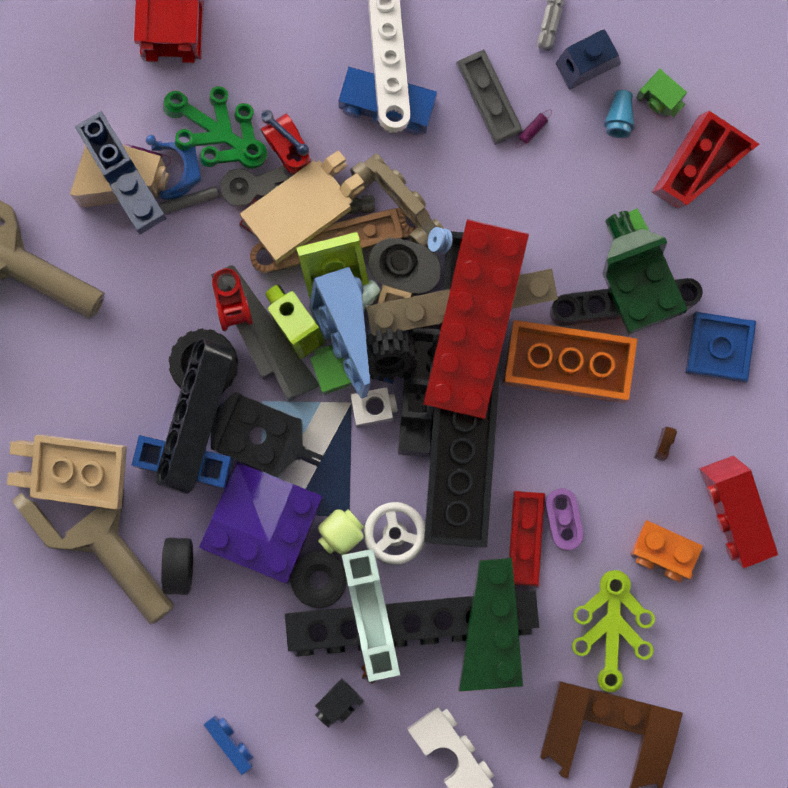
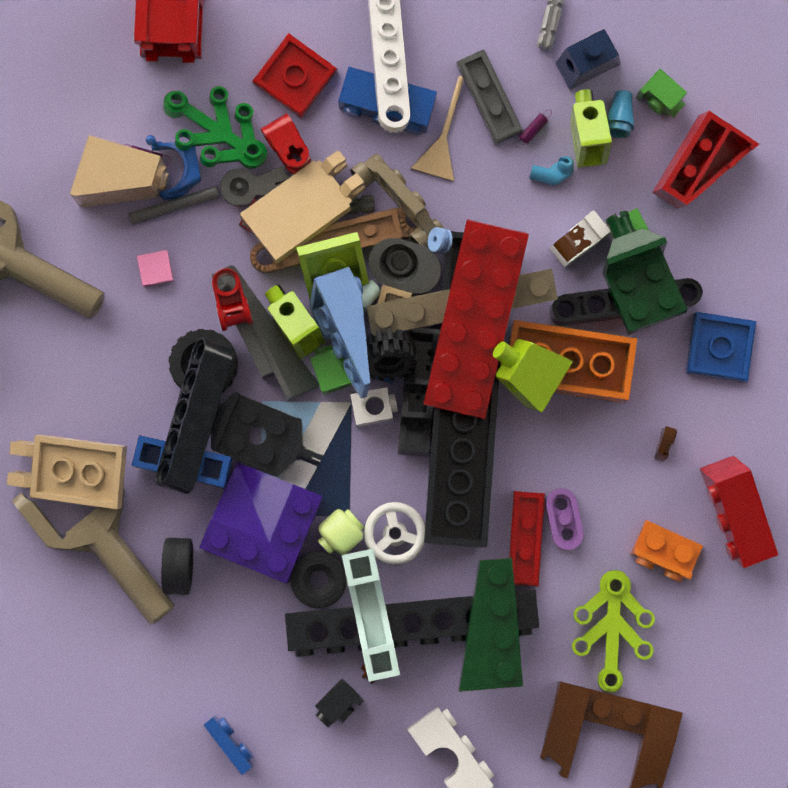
slope [75,111,167,235] -> none
dark blue hinge [261,110,309,156] -> none
none -> bright pink tile [137,250,174,287]
none -> red tile [252,33,338,119]
none -> tan piece [411,76,464,181]
none -> lime torso [493,339,573,413]
none -> dark azure arm [529,156,574,186]
none -> leg [549,210,611,268]
none -> lime torso [570,89,612,168]

